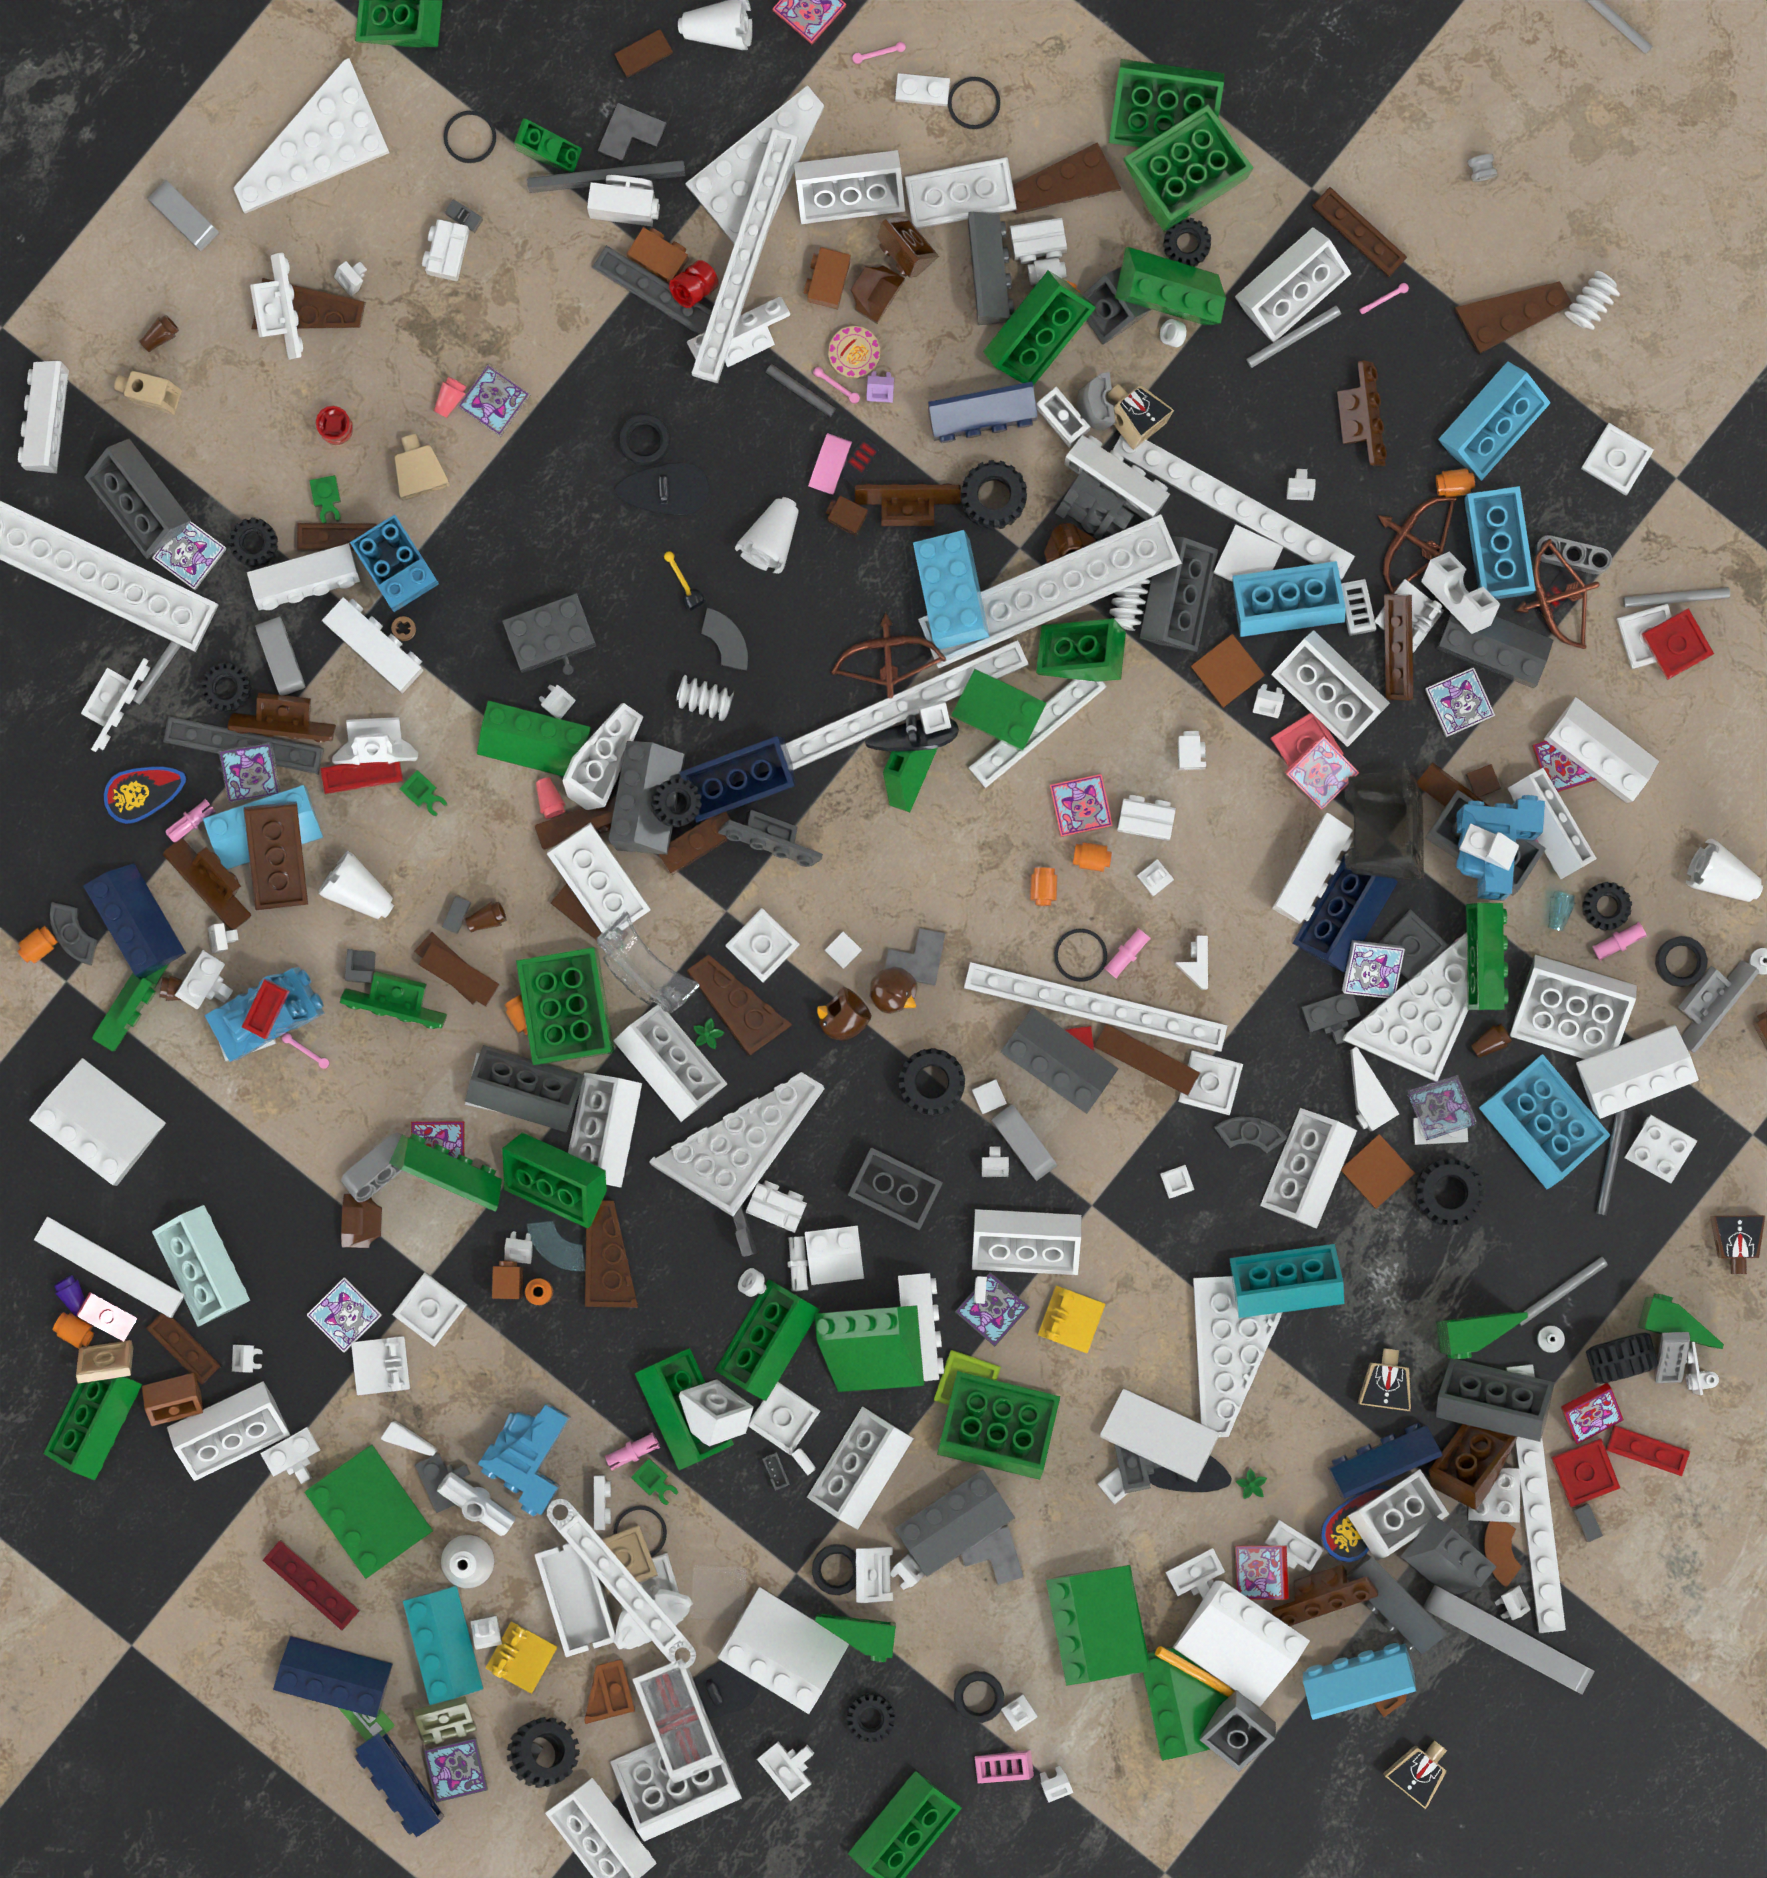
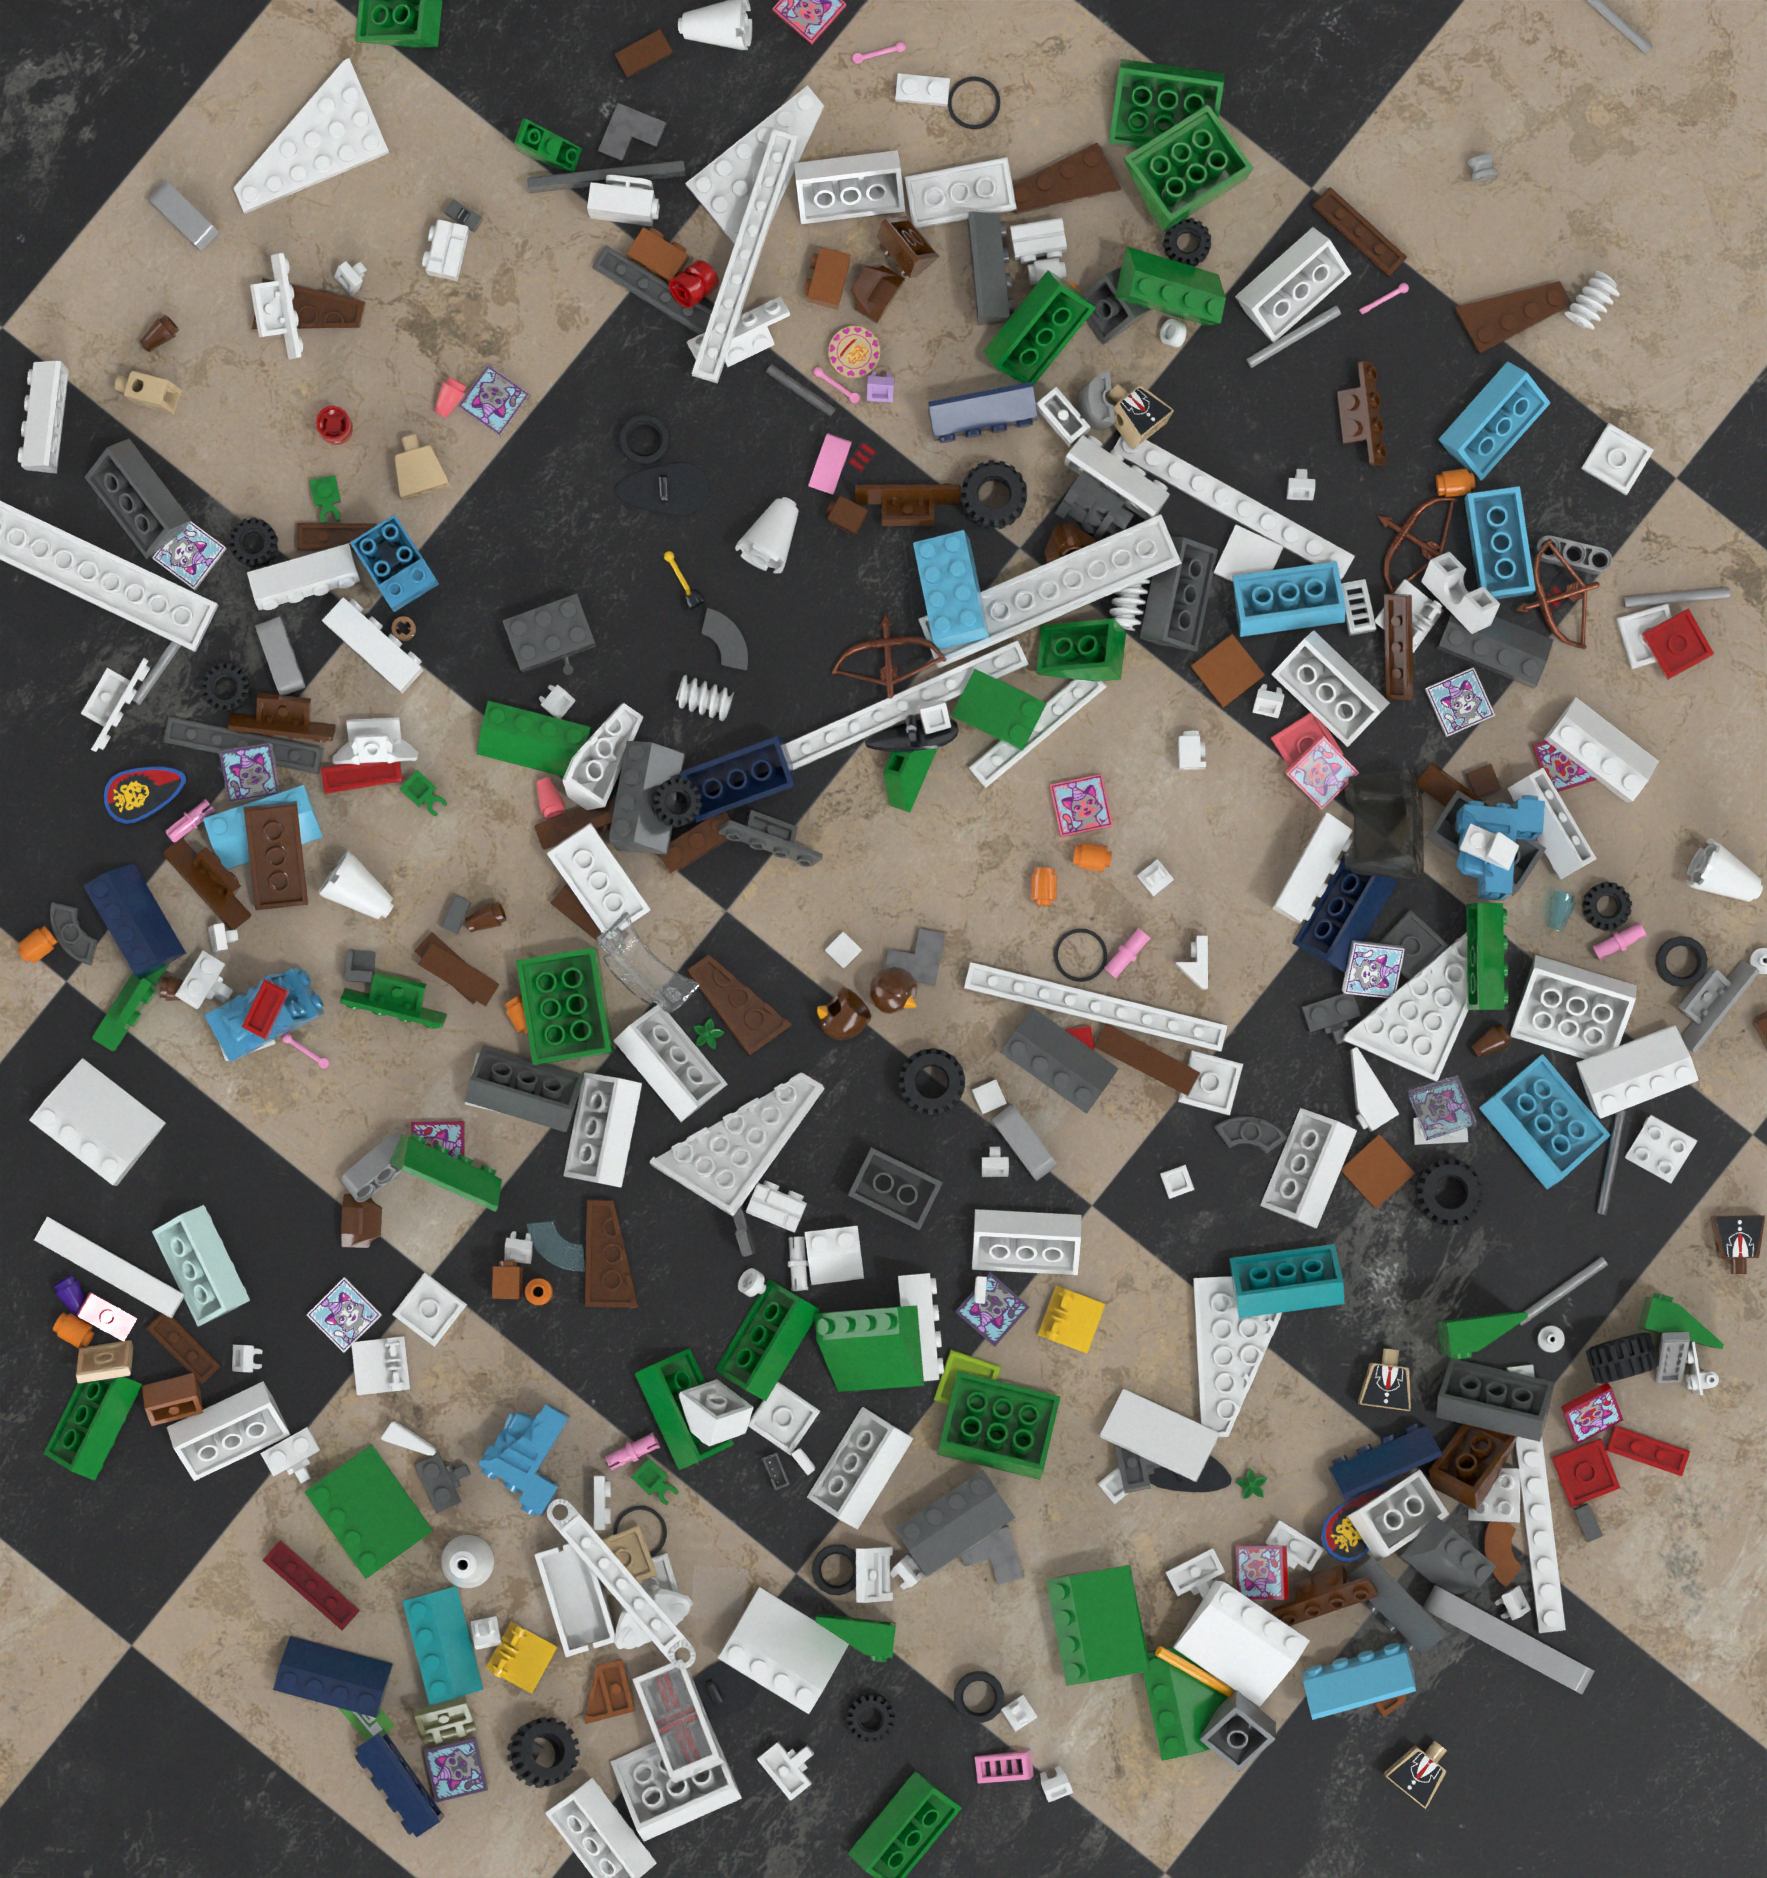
white piece [437,1472,516,1536] -> none
black piece [444,110,496,163] -> none
green slope [502,1132,607,1228] -> none
white tile [725,908,800,983] -> none
white brick [1117,795,1176,841] -> none

